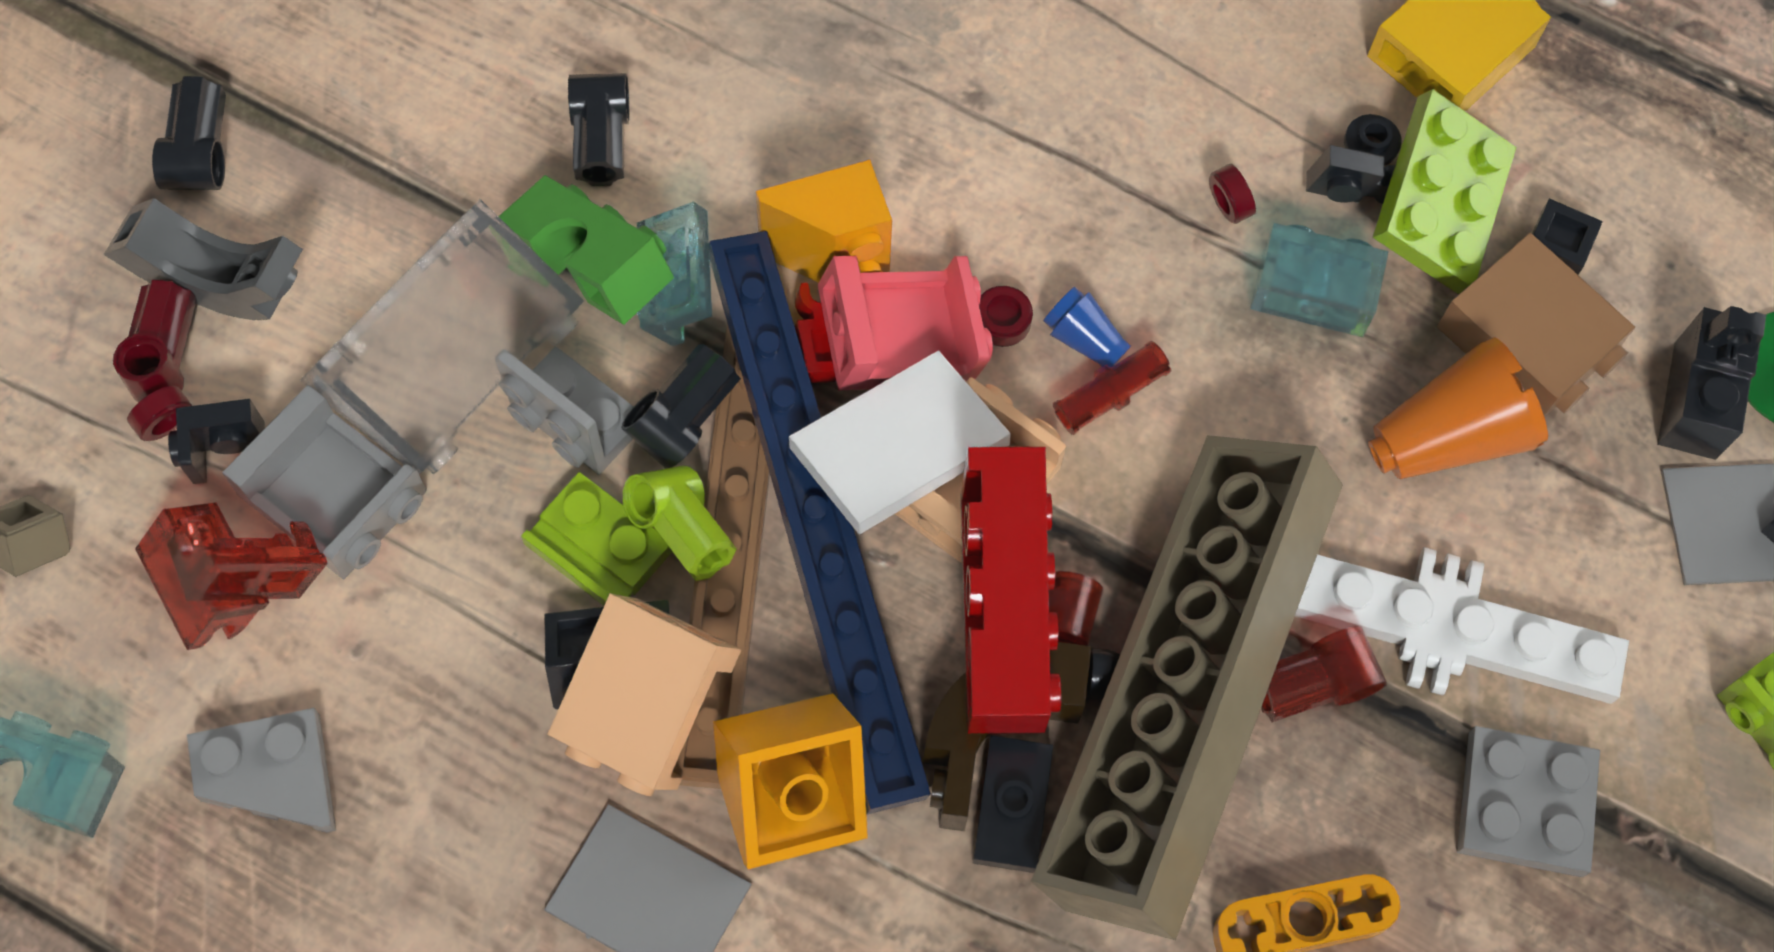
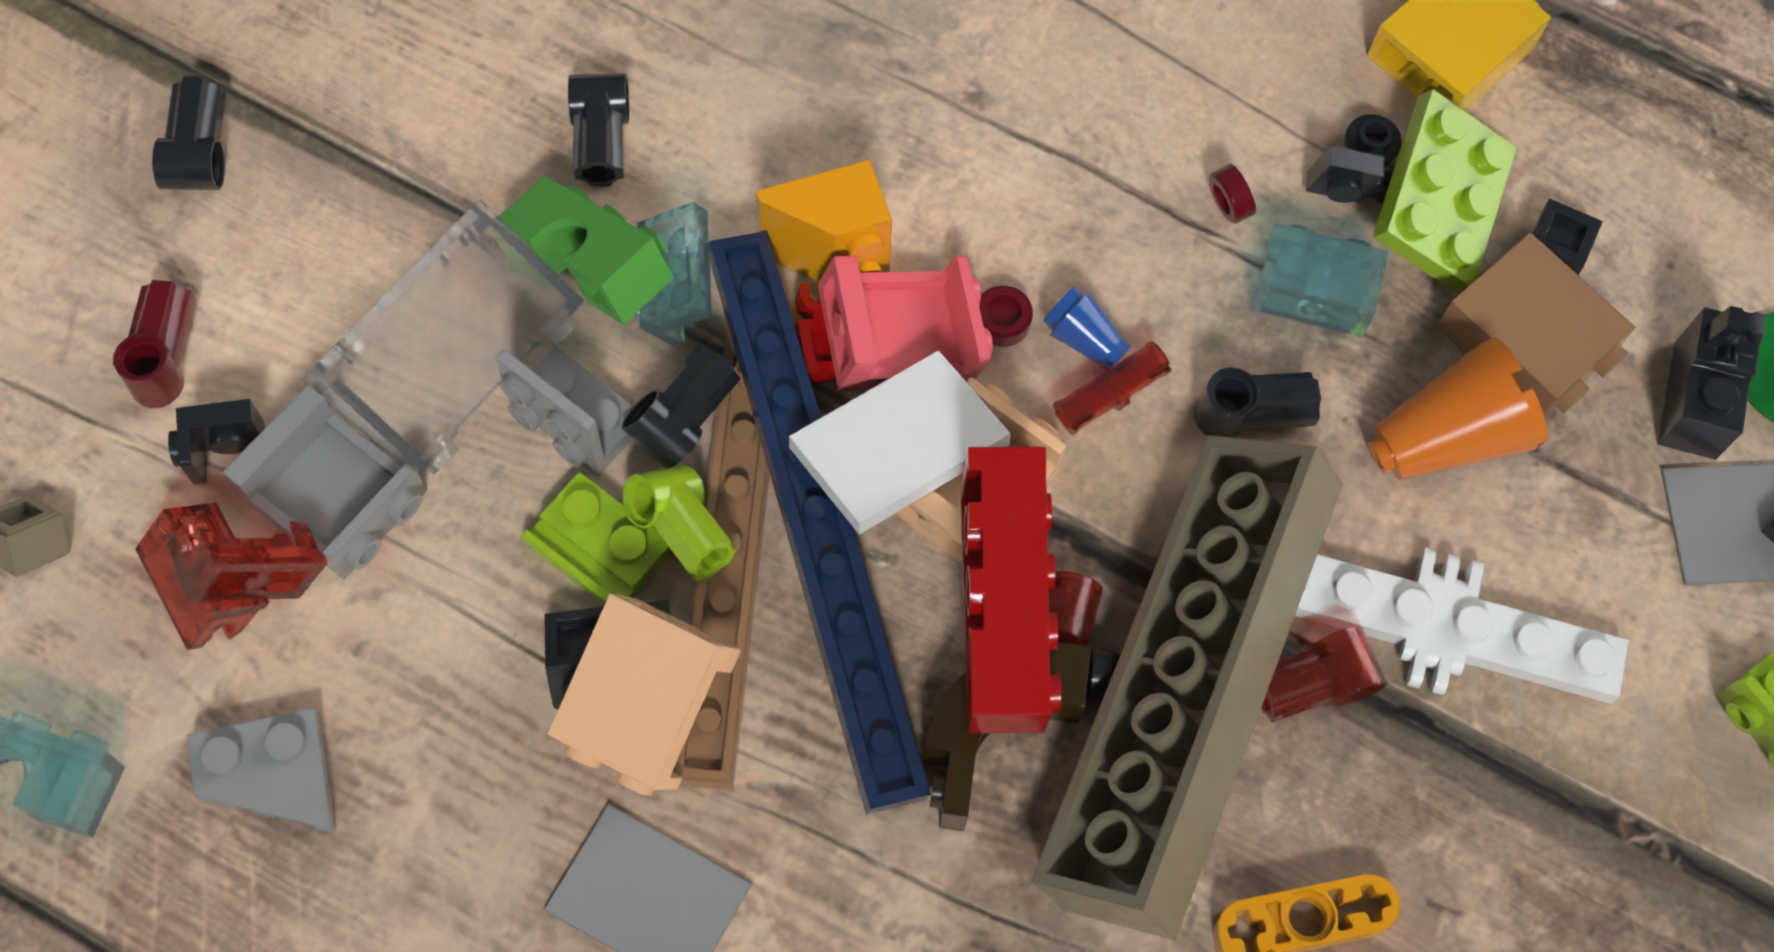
dark grey arch [104,198,303,320] -> none
dark red tile [127,386,192,441] -> none
light orange slope [713,693,868,869] -> none
black plate [973,735,1053,873] -> none
light grey plate [1457,726,1600,877] -> none
none -> black piece [1194,367,1321,438]

